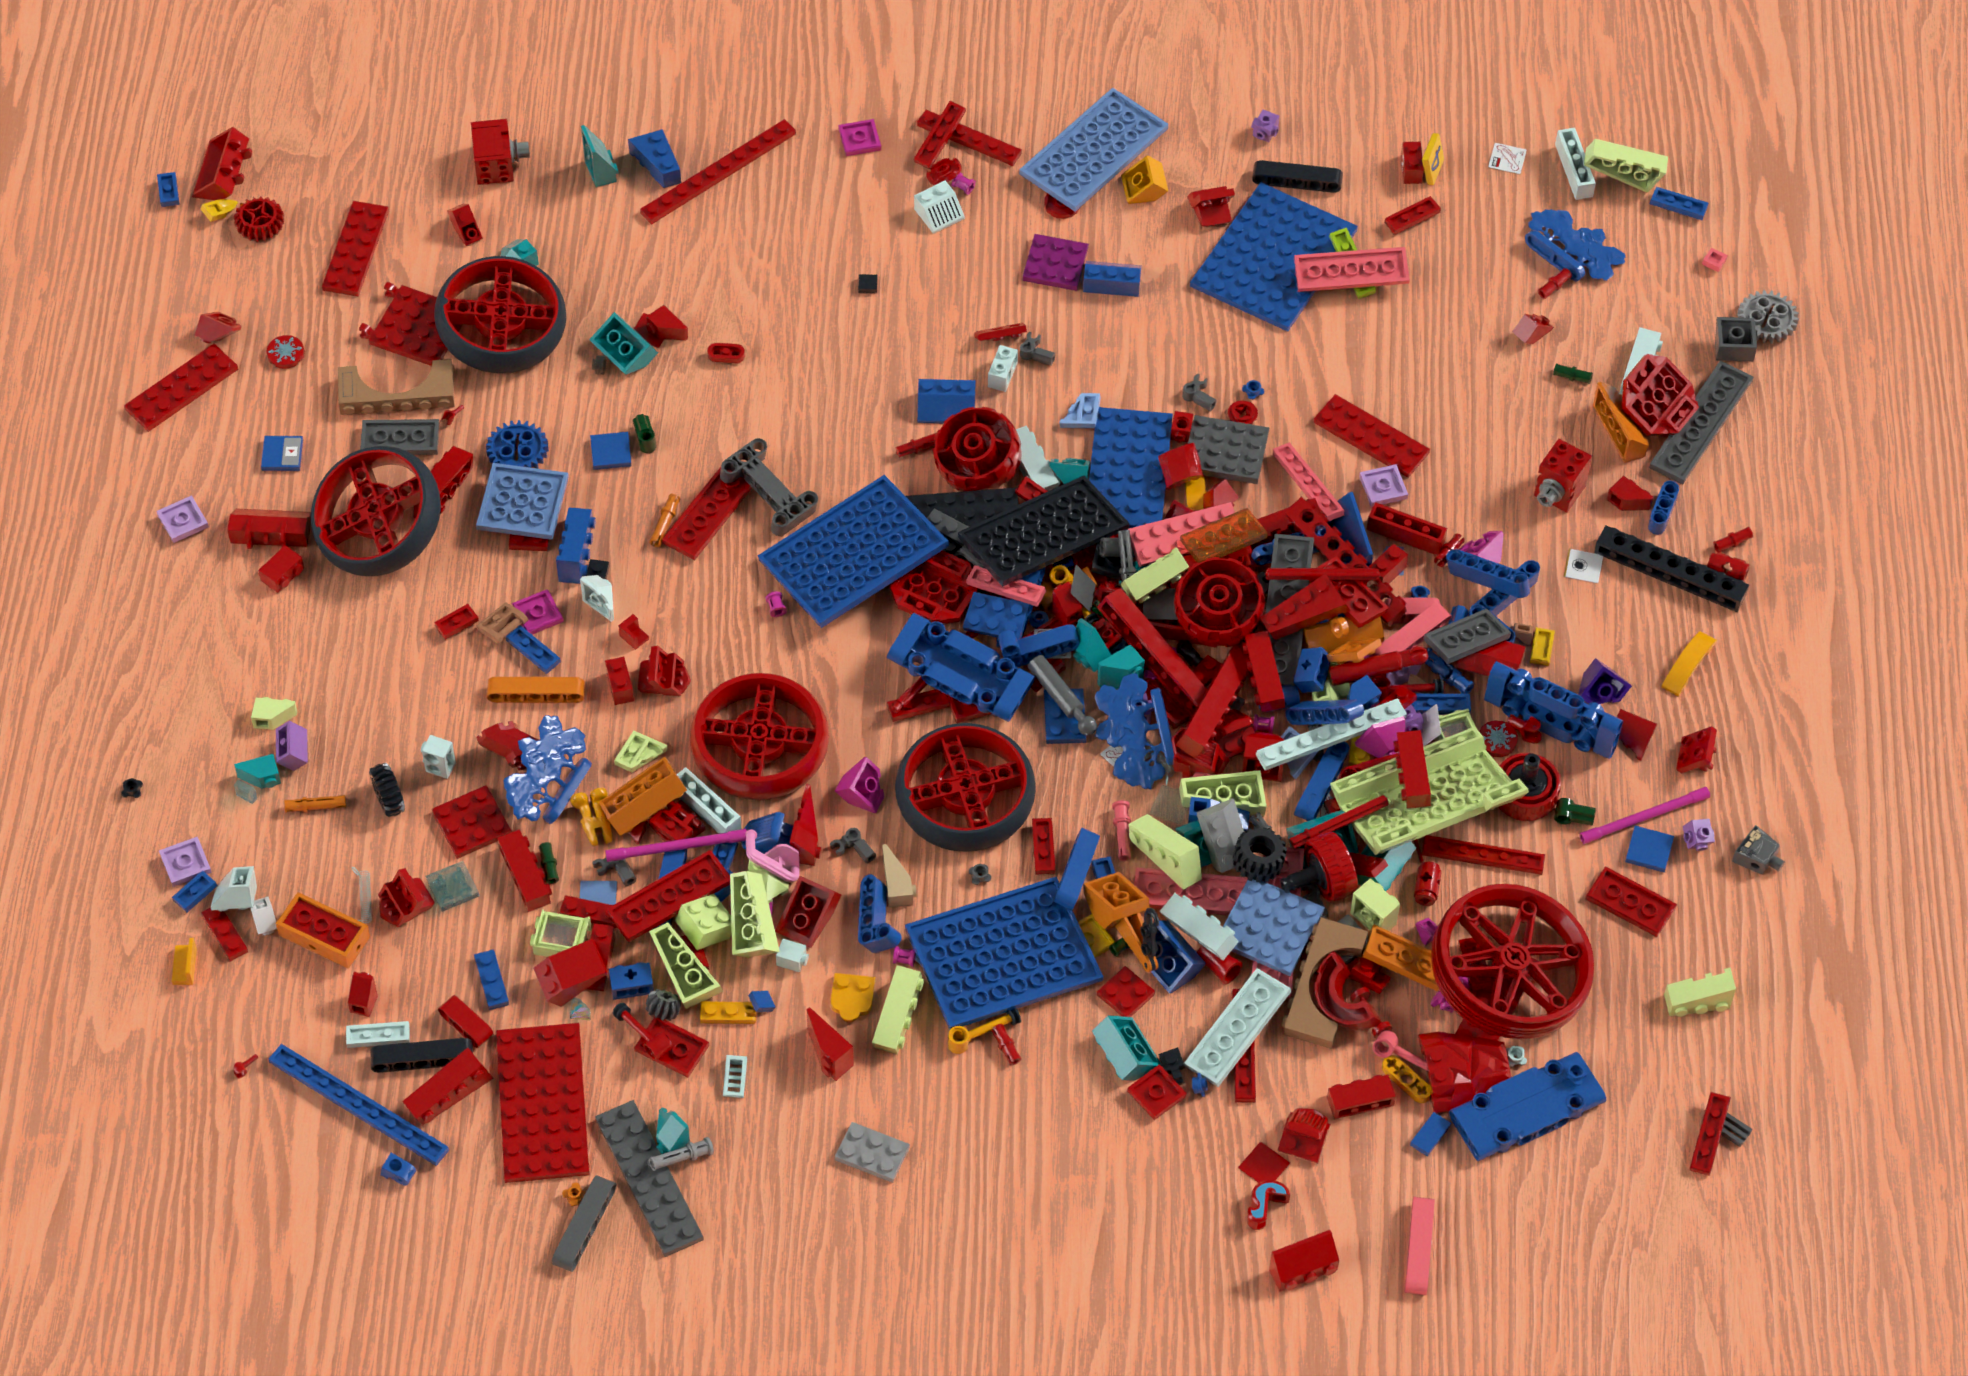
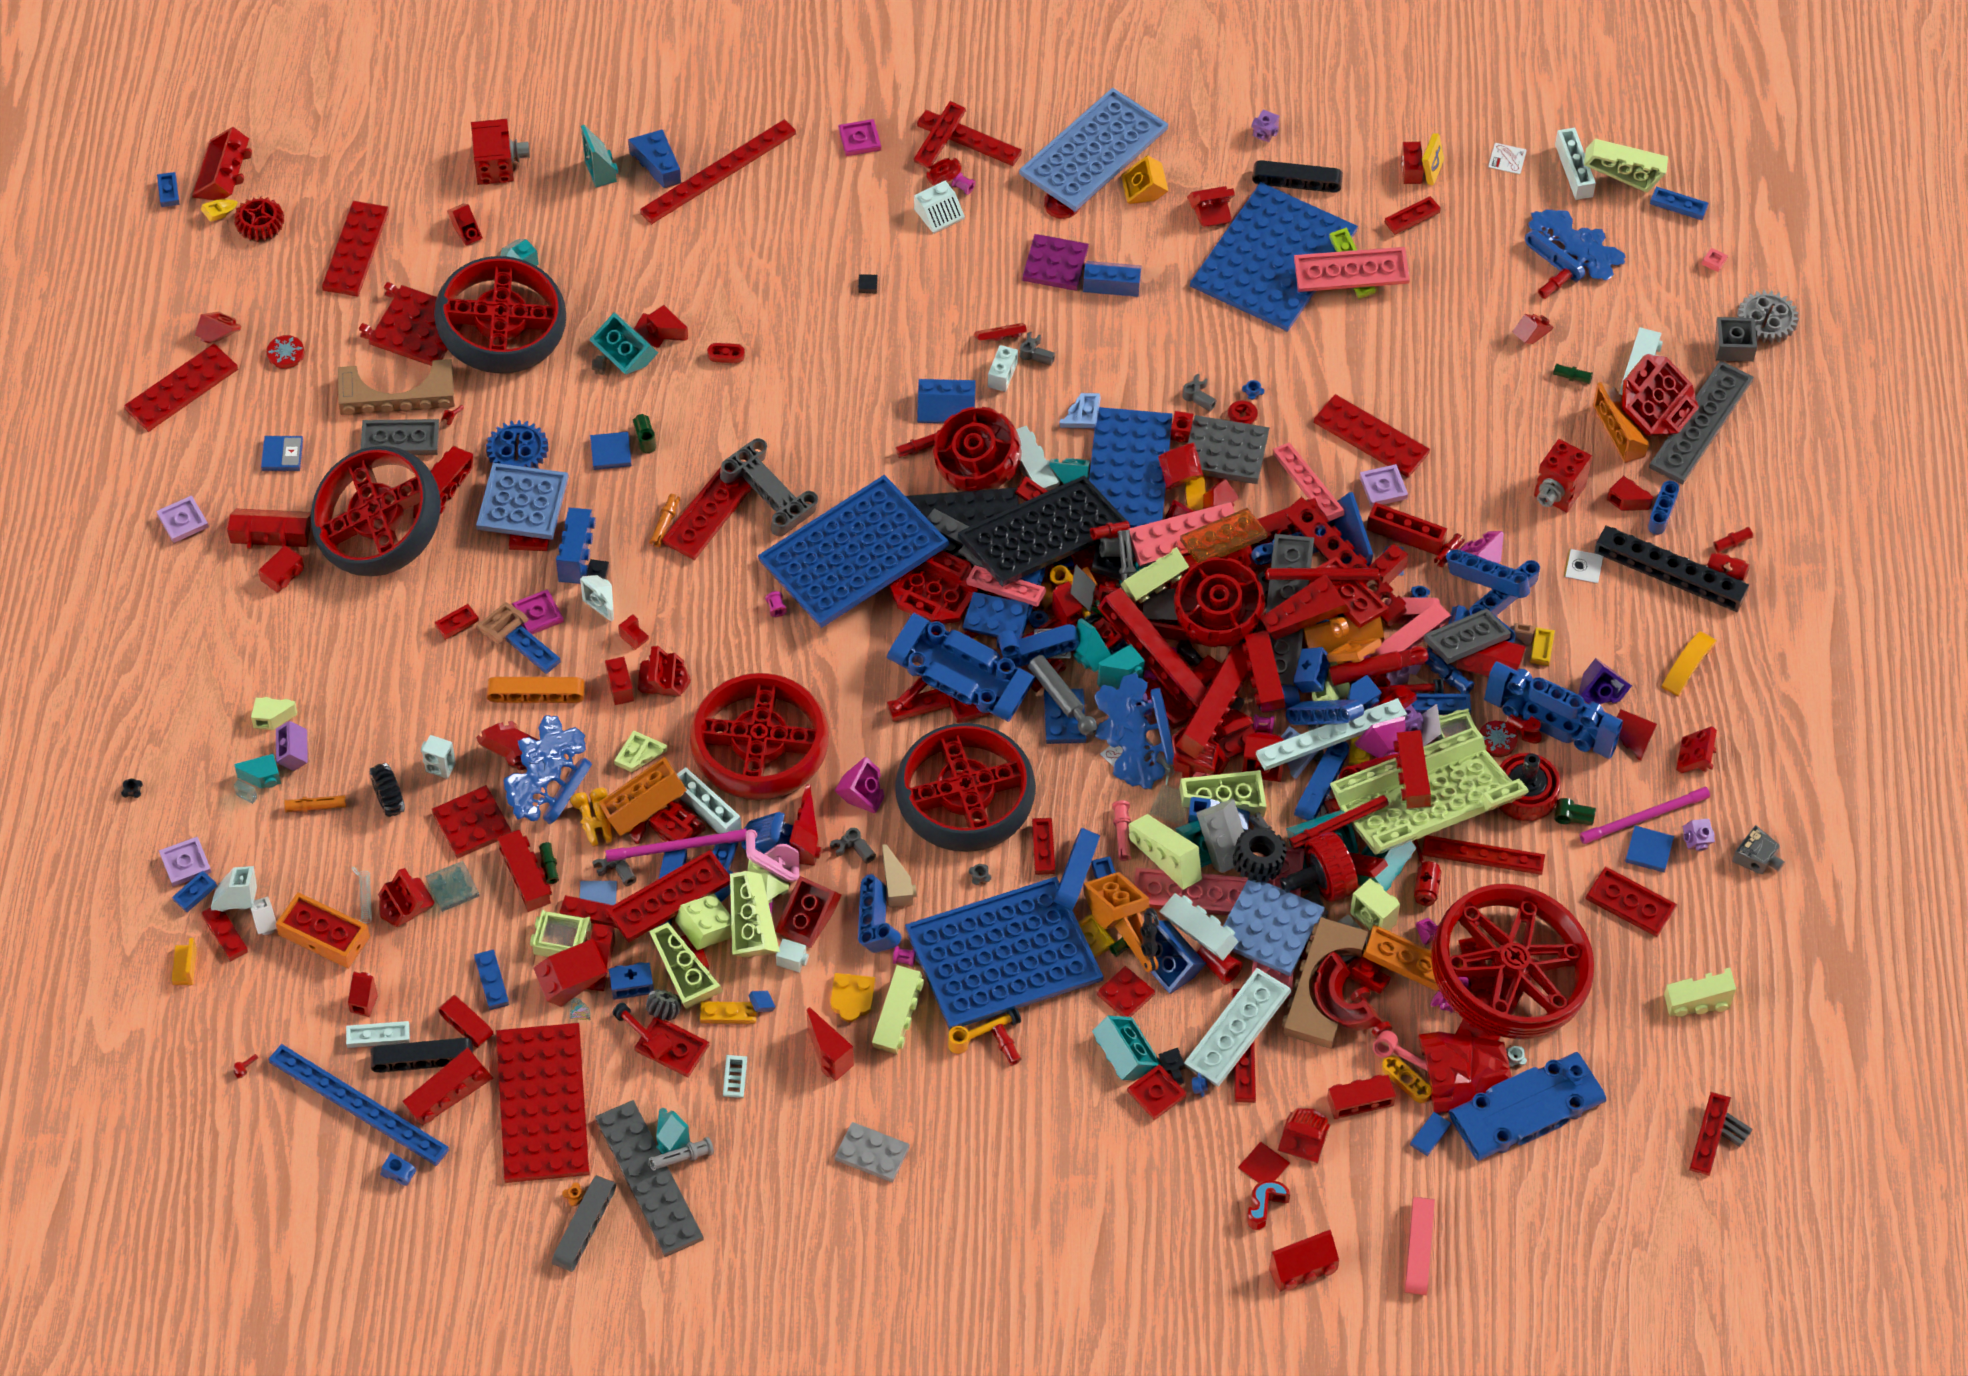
none -> red pin [1090,521,1130,540]

